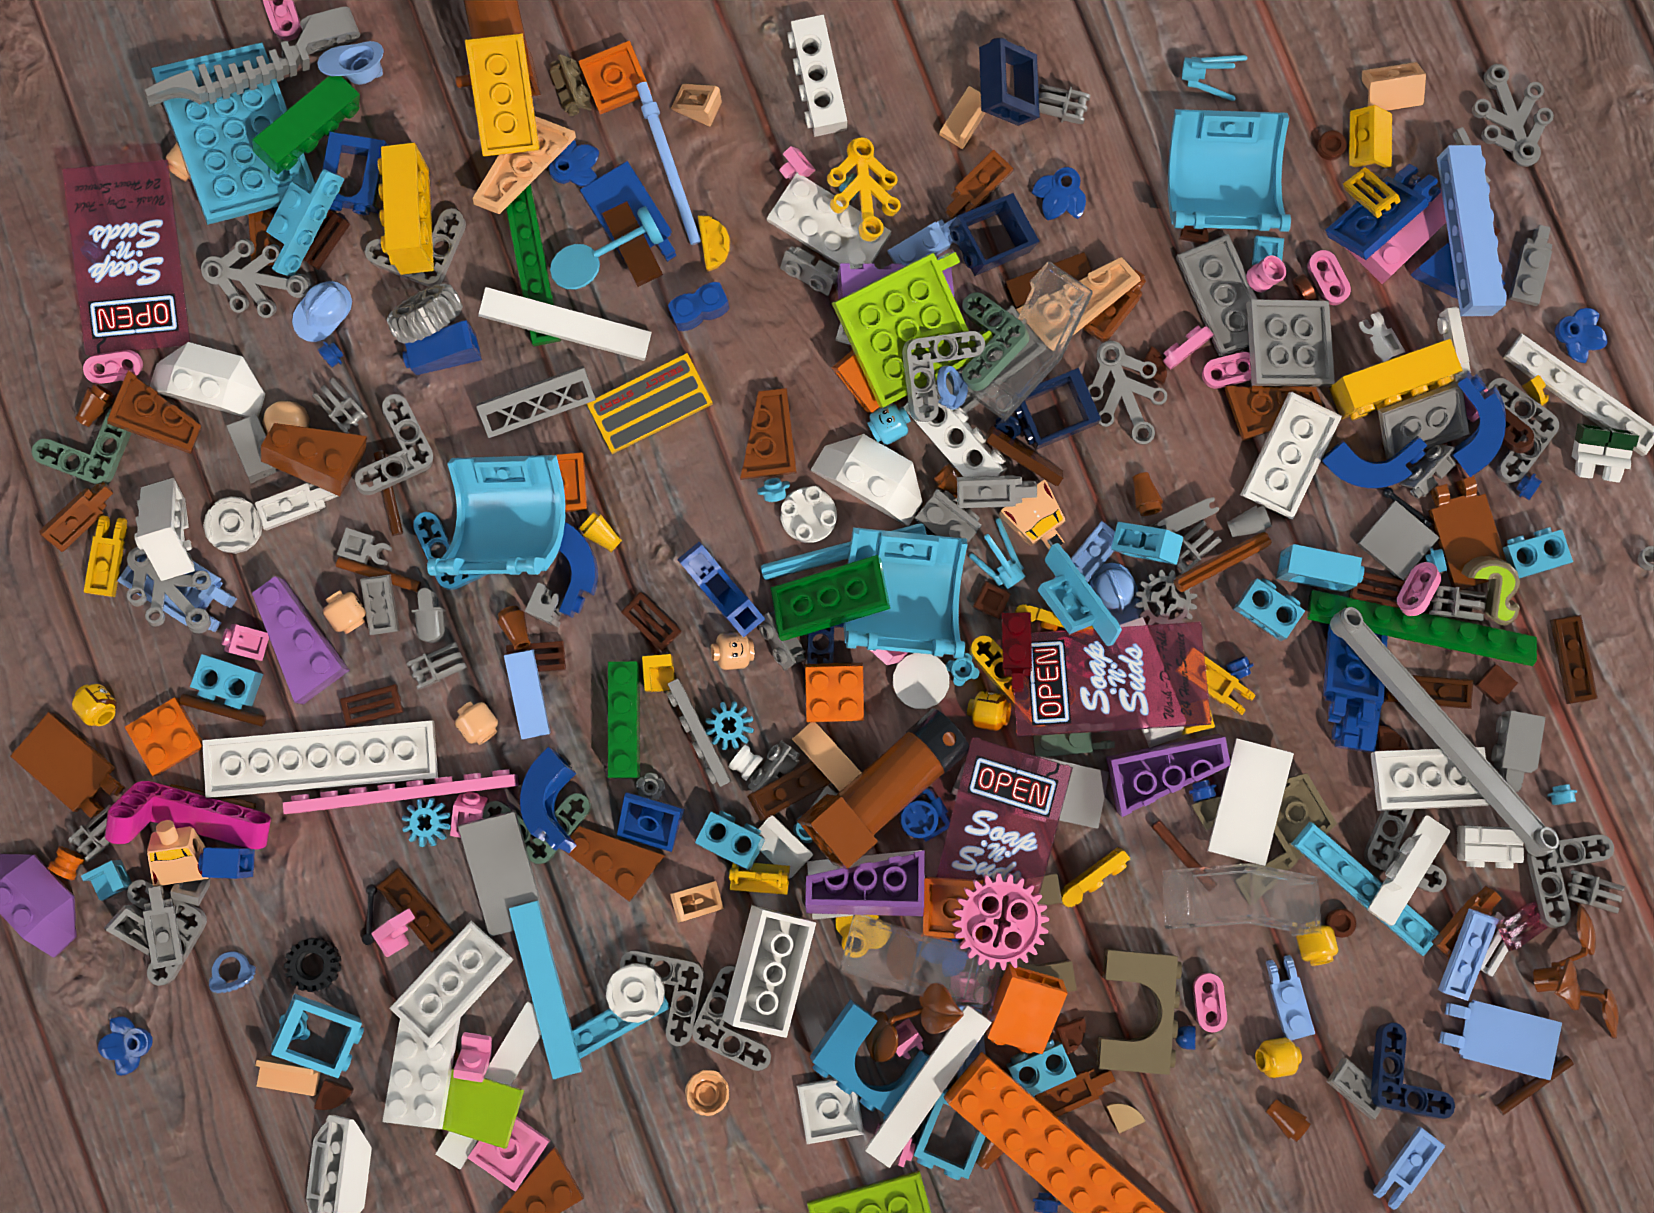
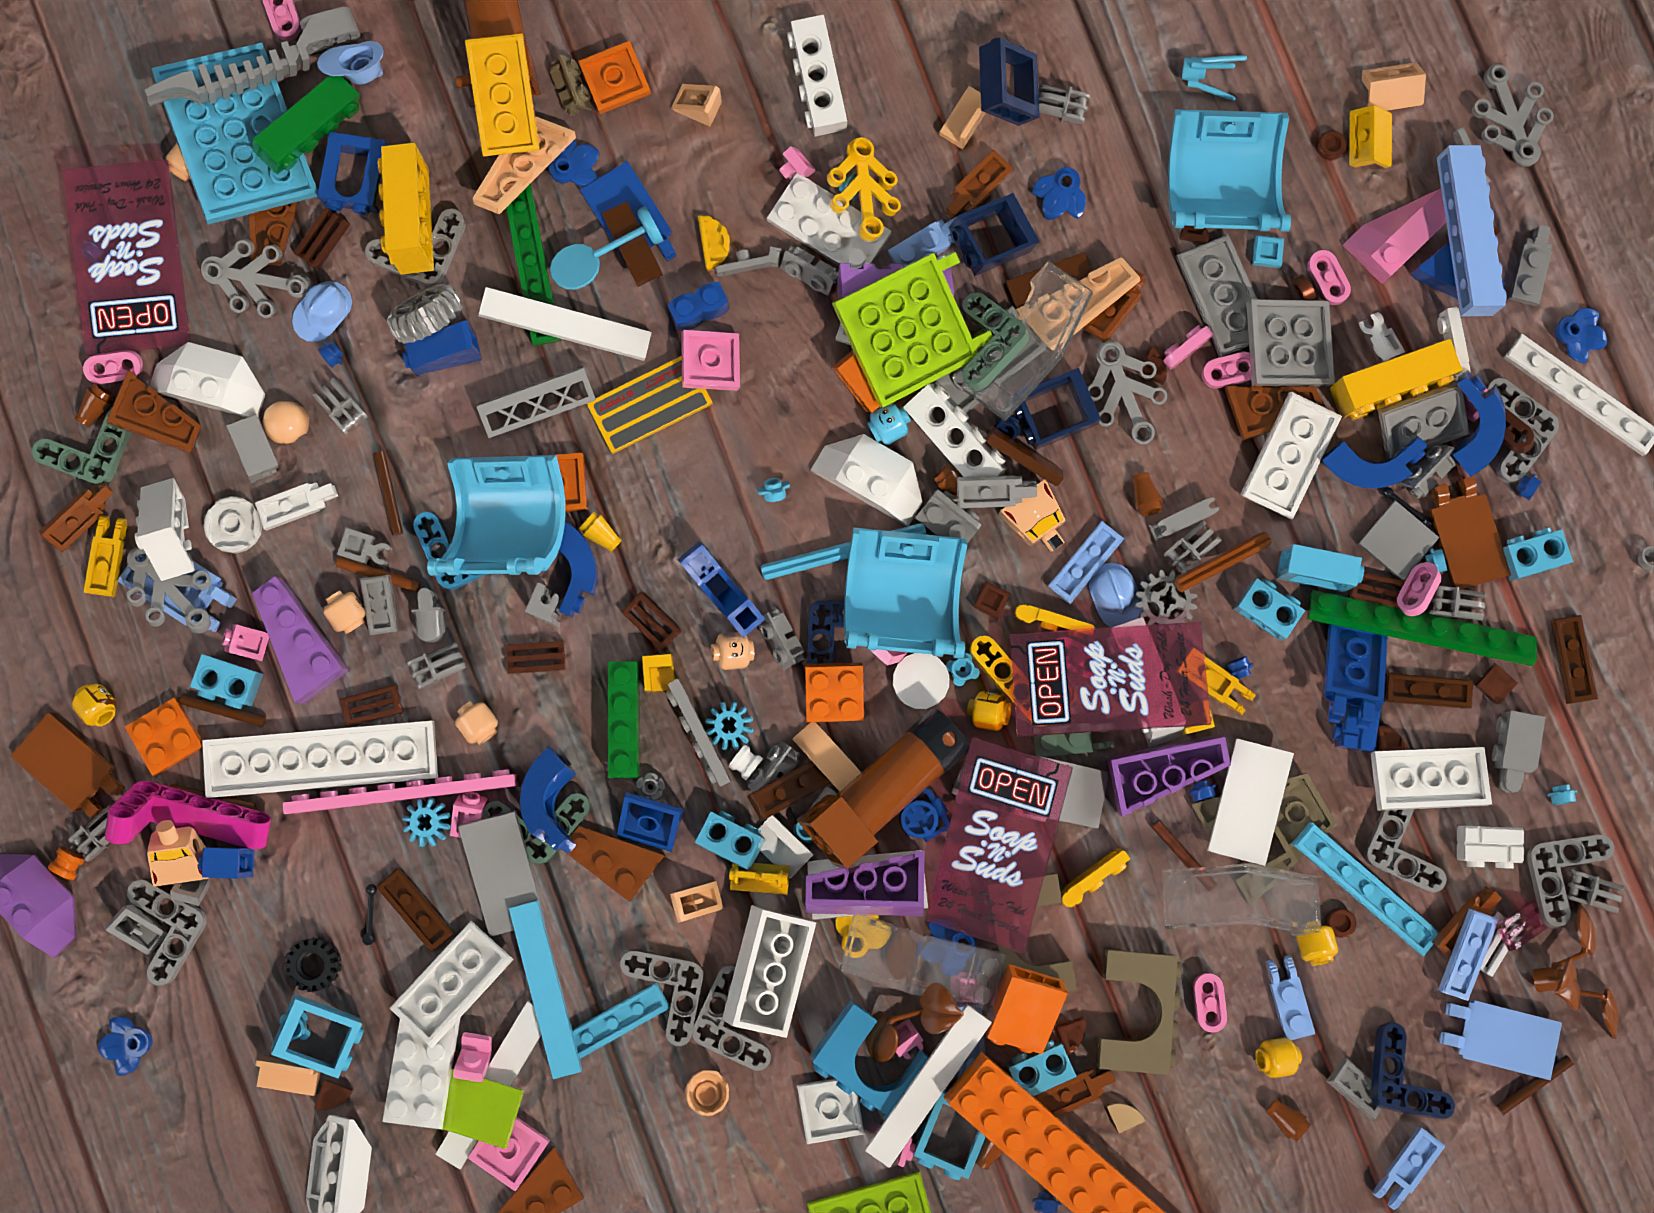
medium azure panel [81,860,132,900] -> none
light grey hinge [143,885,184,969] -> none
medium blue piece [208,951,256,993] -> none
dark orange wedge [261,423,367,497] -> none
medium azure bracket [266,169,344,277] -> none
light grey beam [355,394,433,495] -> none
bright pink bracket [371,909,415,957] -> none
dark orange cone [497,606,530,650] -> none
light blue tile [504,649,551,740] -> none
white tile [606,963,665,1023] -> none
light blue bar [636,82,701,245] -> none
dark orange wing [740,388,797,480] -> none
green tile [770,555,891,641] -> none
white dish [780,486,837,543] -> none
light grey beam [902,331,985,422] -> none
orange plate [923,877,983,940] -> none
medium blue piece [937,366,968,410] -> none
bright pink gear [952,872,1049,970] -> none
medium azure plant [969,518,1026,589] -> none
dark red hinge [1002,612,1032,692] -> none
medium azure bracket [1037,543,1122,646] -> none
medium azure brick [1111,522,1183,565] -> none
blue hinge [1175,1026,1196,1050] -> none
light grey cone [1227,505,1272,537] -> none
bright pink wheel [1246,255,1286,293] -> none
blue tile [1325,164,1441,260] -> none
light grey piece [1330,607,1559,857] -> none
yellow tile [1343,167,1400,218] -> none
white bracket [1368,816,1450,926] -> none
dark tan animal [1461,556,1520,625] -> none
yellow tile [1522,375,1549,406] -> none
hips [1572,423,1639,482] -> none
none -> bright pink plate [682,330,740,391]
none -> light grey piece [715,246,782,277]

